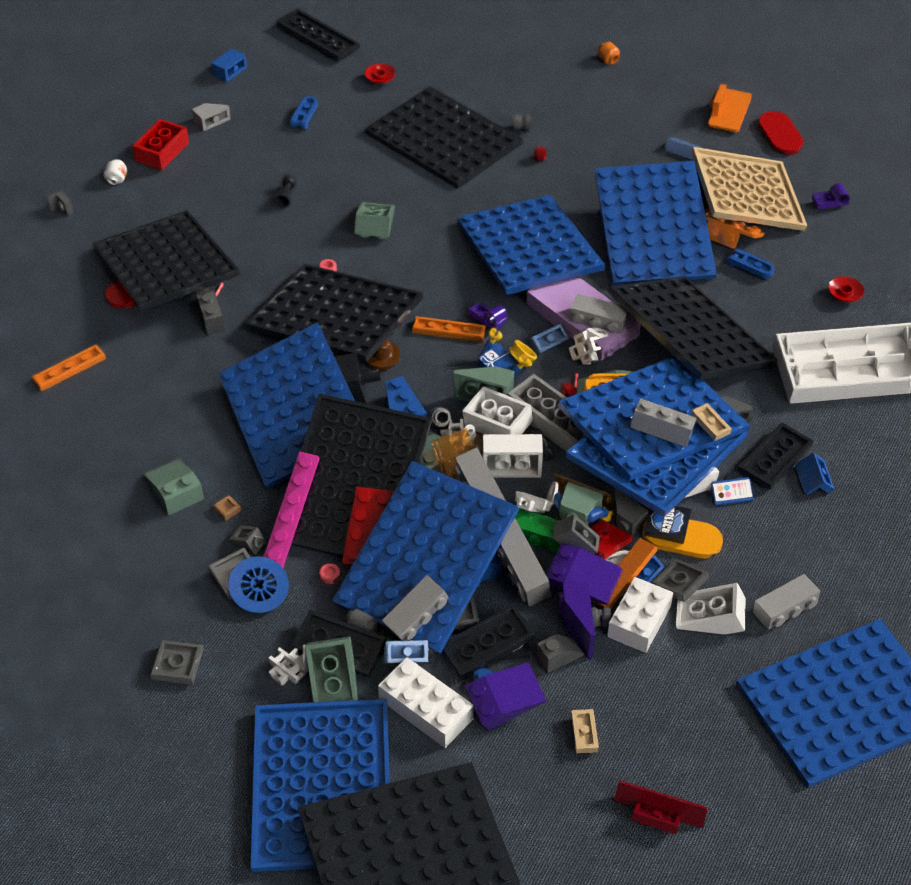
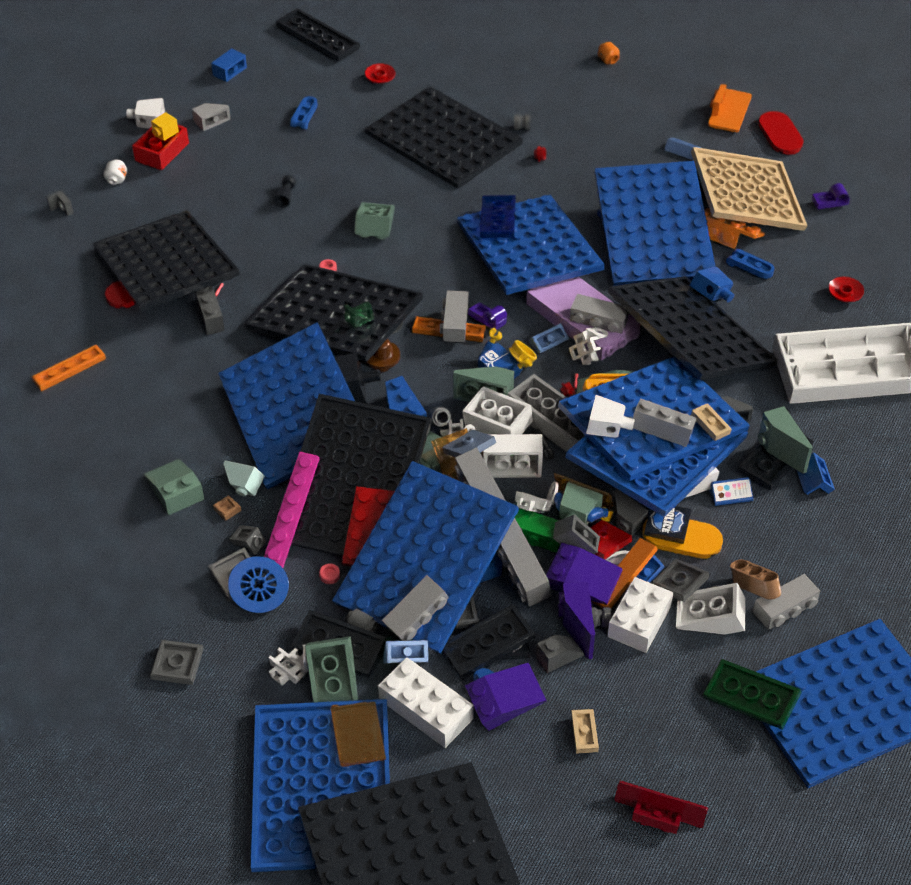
none -> white torso [127,98,165,128]
none -> yellow brick [151,112,179,141]
none -> light aqua slope [224,460,265,497]
none -> clear orange piece [331,702,386,767]
none -> clear green bracket [344,301,374,328]
none -> light grey brick [440,291,468,342]
none -> sand blue plate [442,430,497,457]
none -> clear blue tile [480,195,516,238]
none -> white torso [586,395,635,438]
none -> blue torso [690,267,734,302]
none -> dark green plate [702,659,802,730]
none -> medium nougat beam [730,560,781,599]
none -> sand green slope [758,406,813,474]

